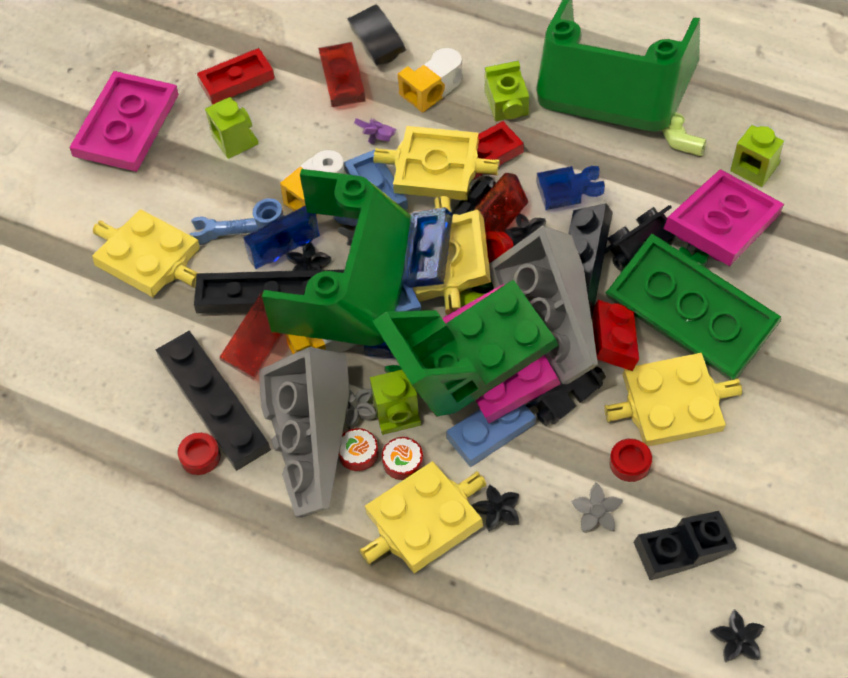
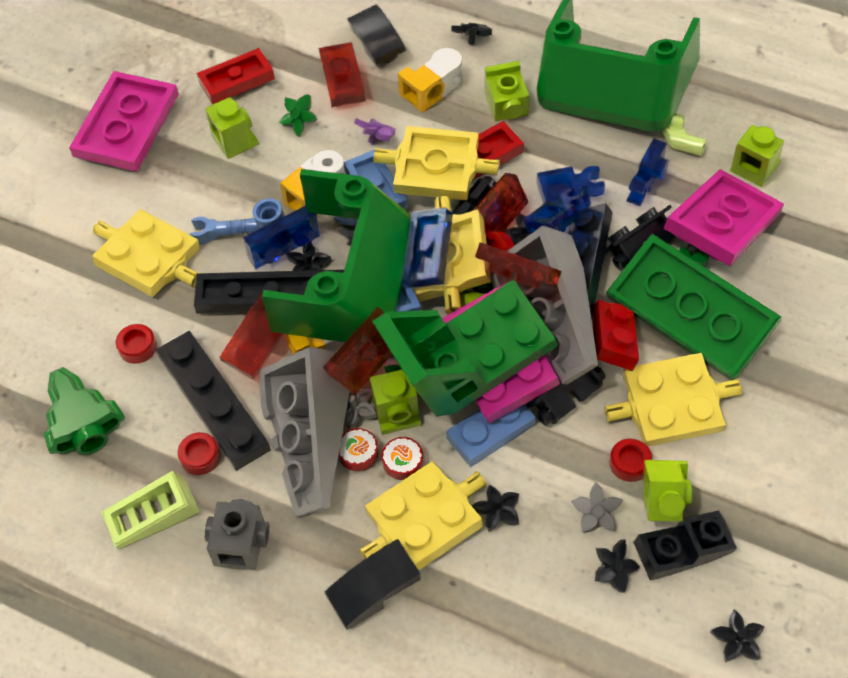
none -> green rock [43,367,125,455]
none -> yellowish green slope [101,471,199,549]
none -> red tile [115,324,157,364]
none -> dark grey brick [205,499,270,570]
none -> green plant [279,94,317,137]
none -> clear red plate [323,306,392,395]
none -> black slope [324,539,421,630]
none -> black plant [451,23,492,44]
none -> clear red plate [475,242,562,288]
none -> clear blue plate [523,188,591,233]
none -> black plant [595,540,640,593]
none -> clear blue plate [627,138,669,206]
none -> lime brick [643,460,692,521]

